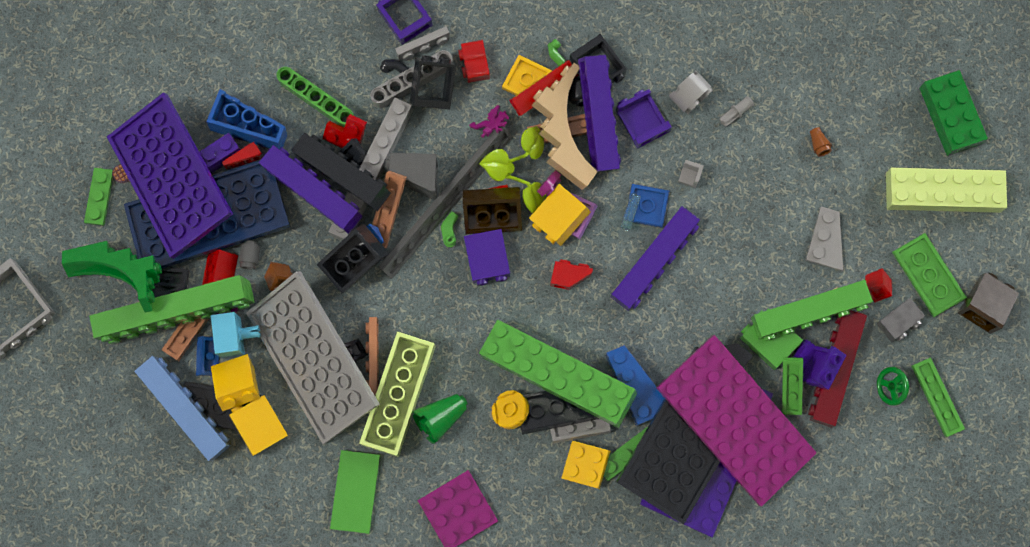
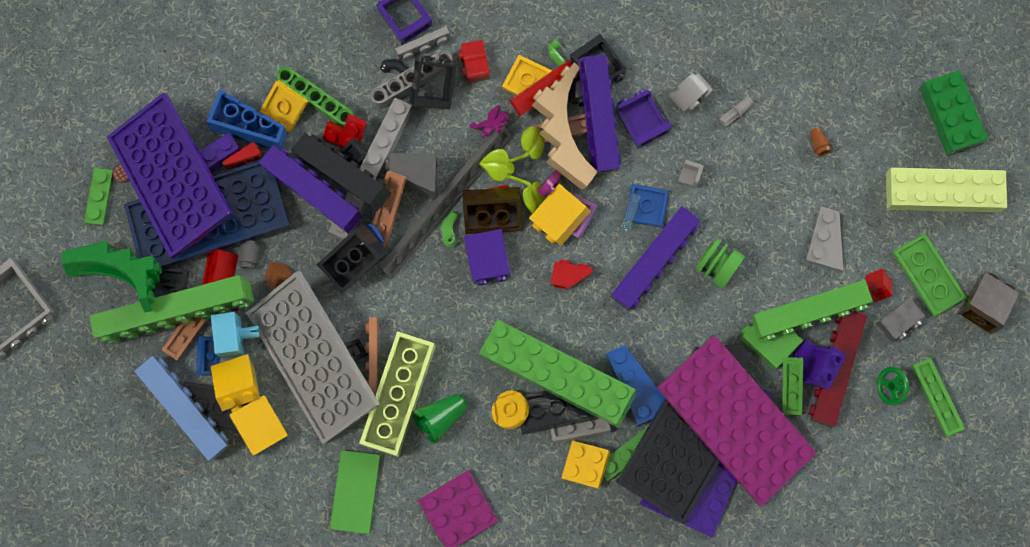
none -> yellow tile [259,80,308,133]
none -> bright green wheel [695,238,745,289]

